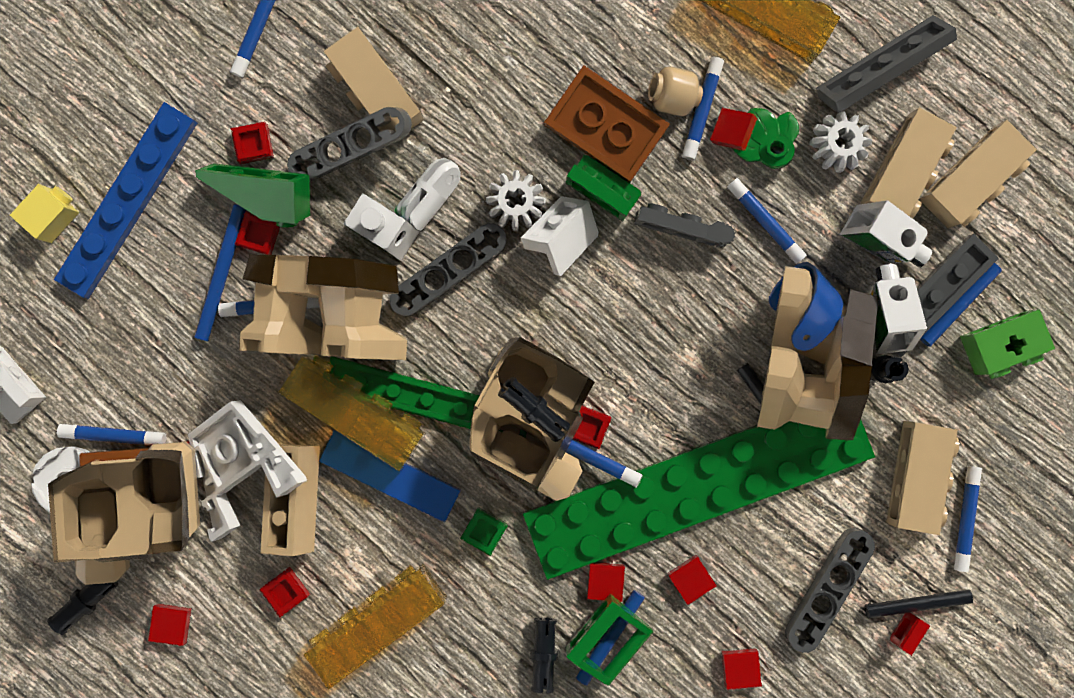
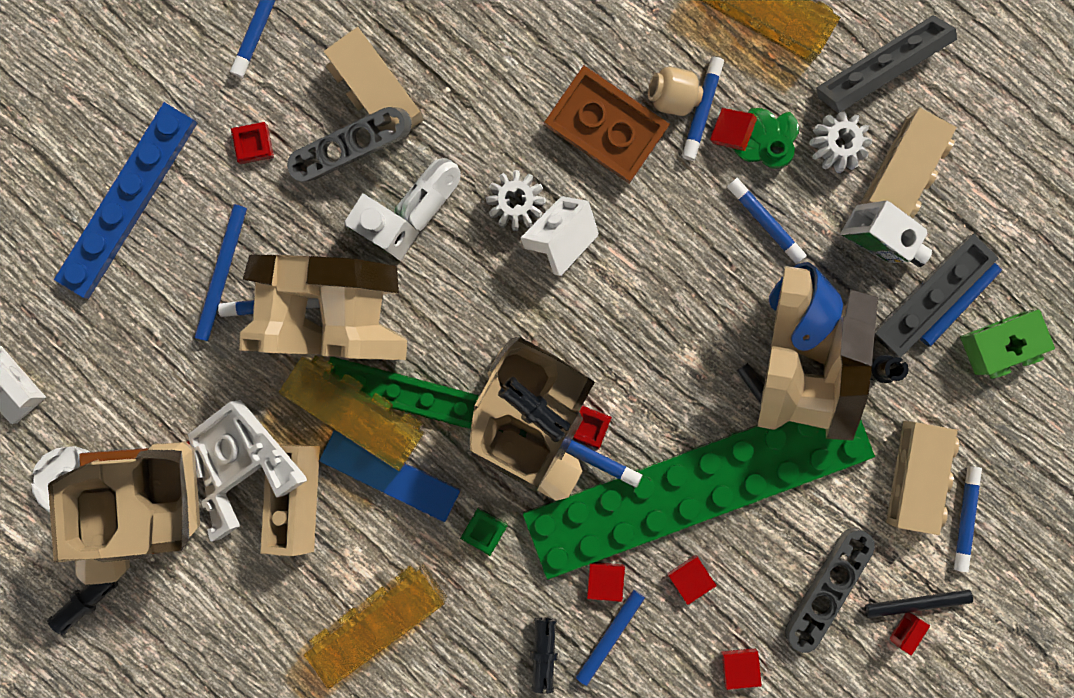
light yellow brick [10,184,80,243] -> none
blue bar [57,424,166,446] -> none
red tile [148,604,192,646] -> none
green slope [195,163,310,228] -> none
red tile [235,212,280,255] -> none
red tile [259,567,310,618] -> none
dark grey beam [390,223,507,317] -> none
green tile [565,593,654,686] -> none
green bracket [566,155,642,222] -> none
dark grey hinge [634,203,736,248] -> none
white torso [870,264,927,354] -> none
tan brick [919,120,1037,229] -> none

